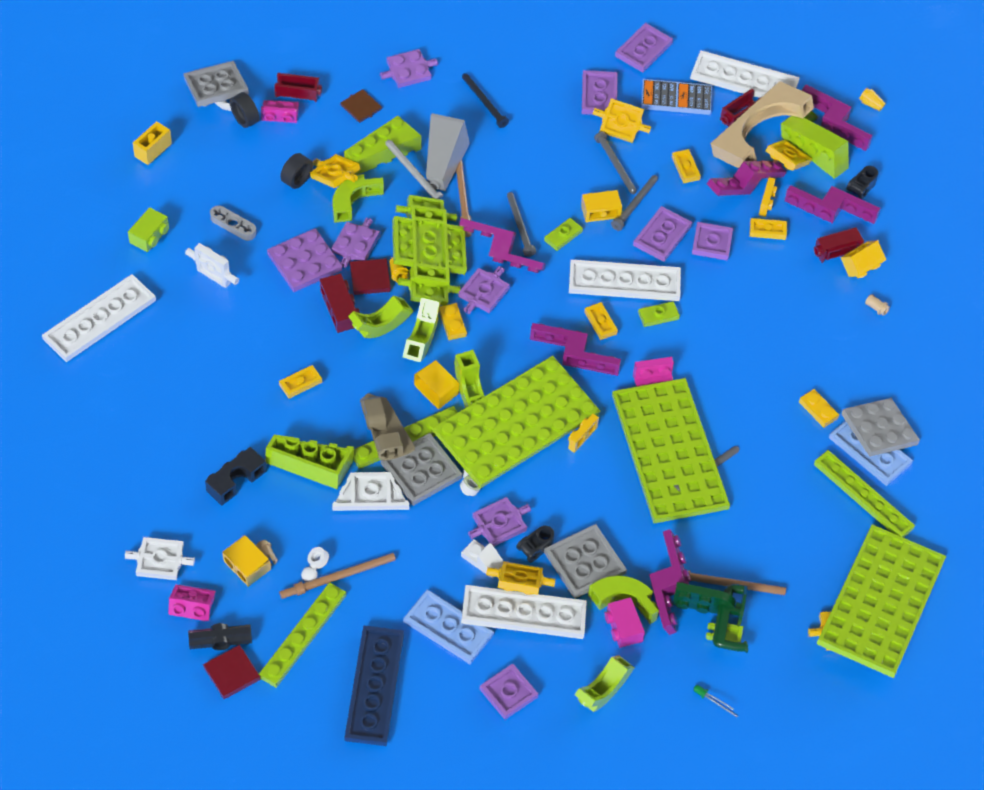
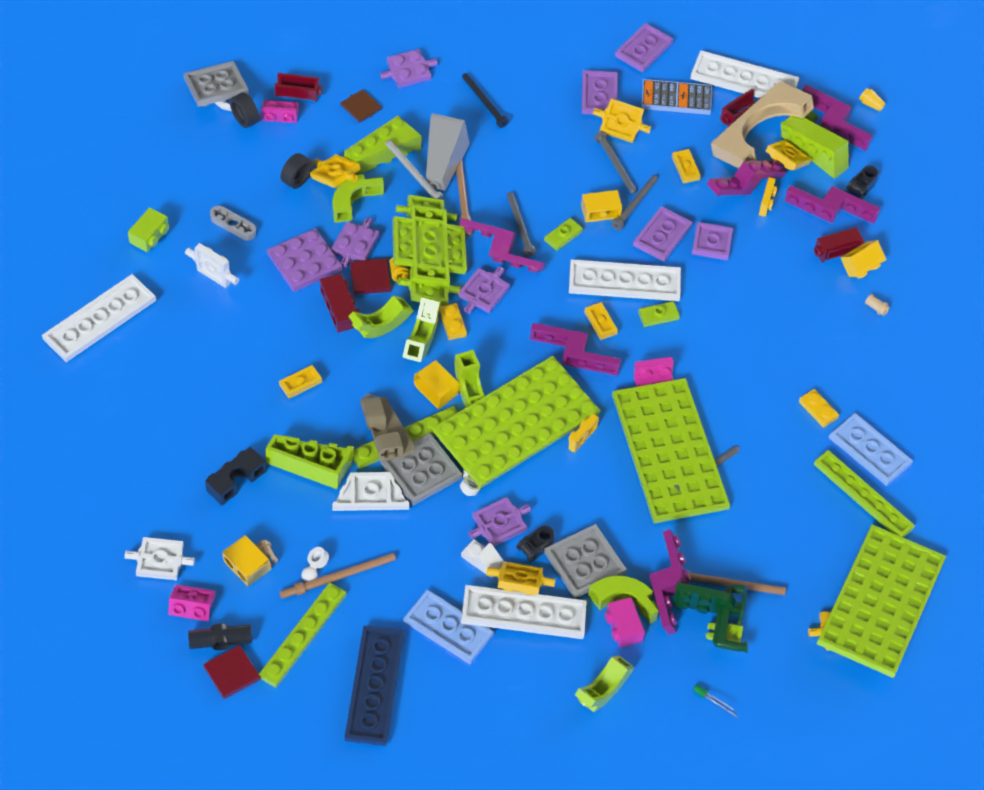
yellow brick [133,121,172,165] -> none
medium lavender plate [480,664,538,720] -> none
yellow plate [749,218,787,240] -> none
light grey plate [841,398,920,457] -> none

